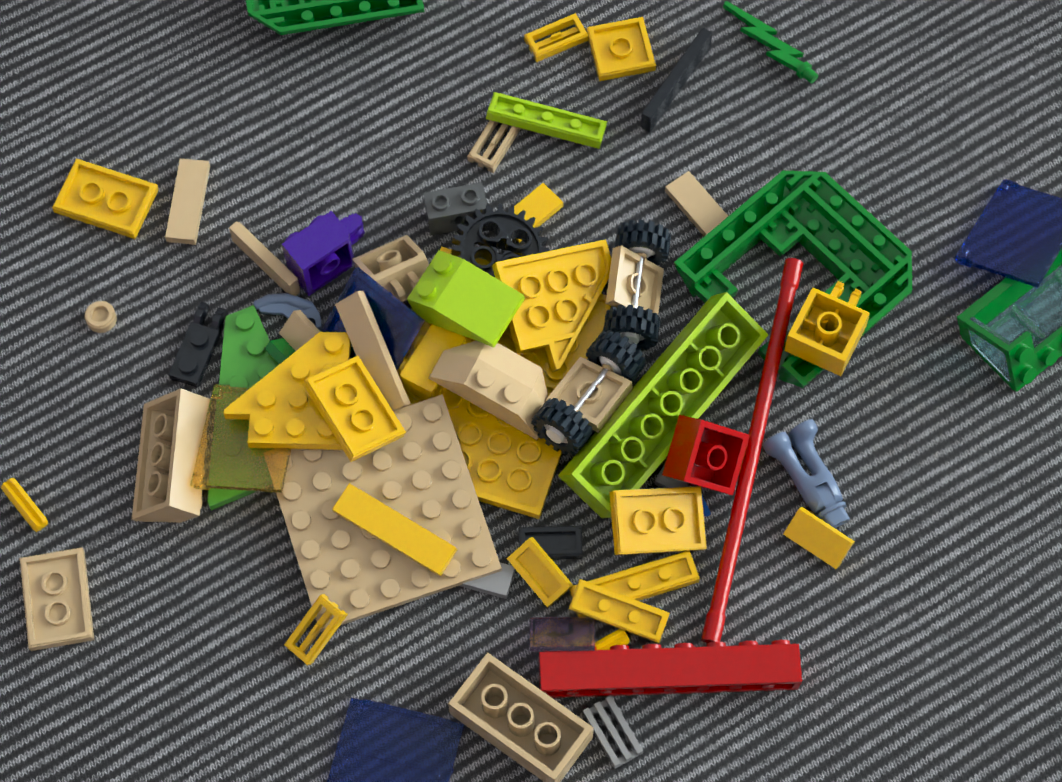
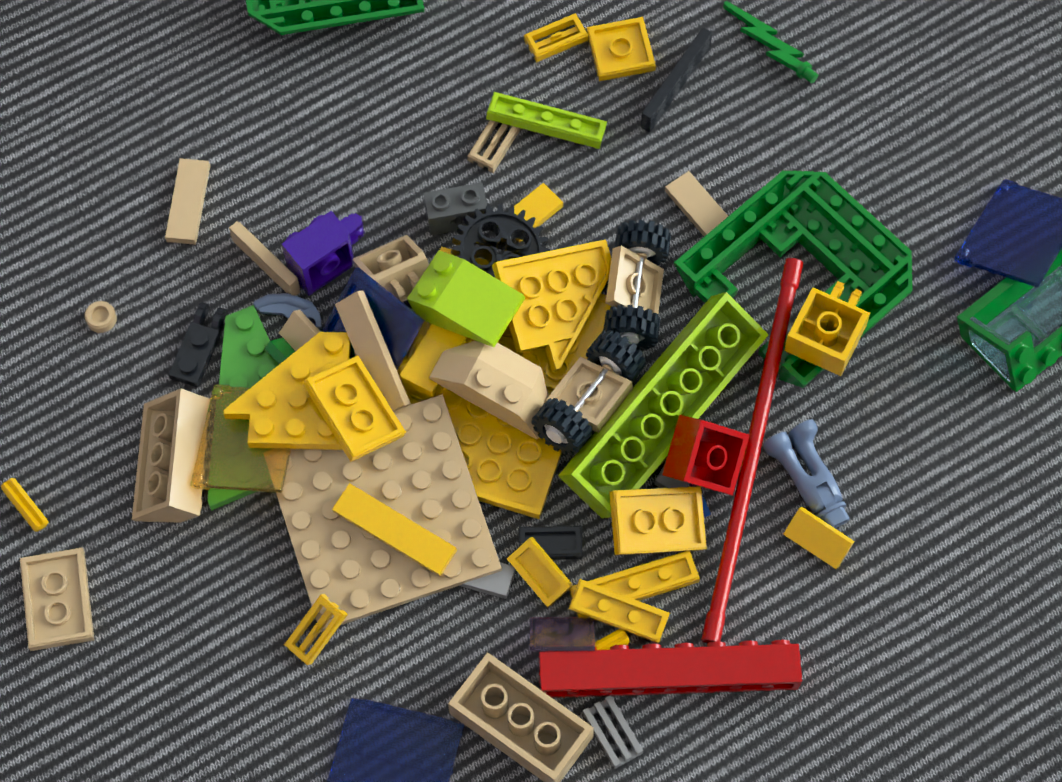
yellow tile [52,158,159,239] -> none

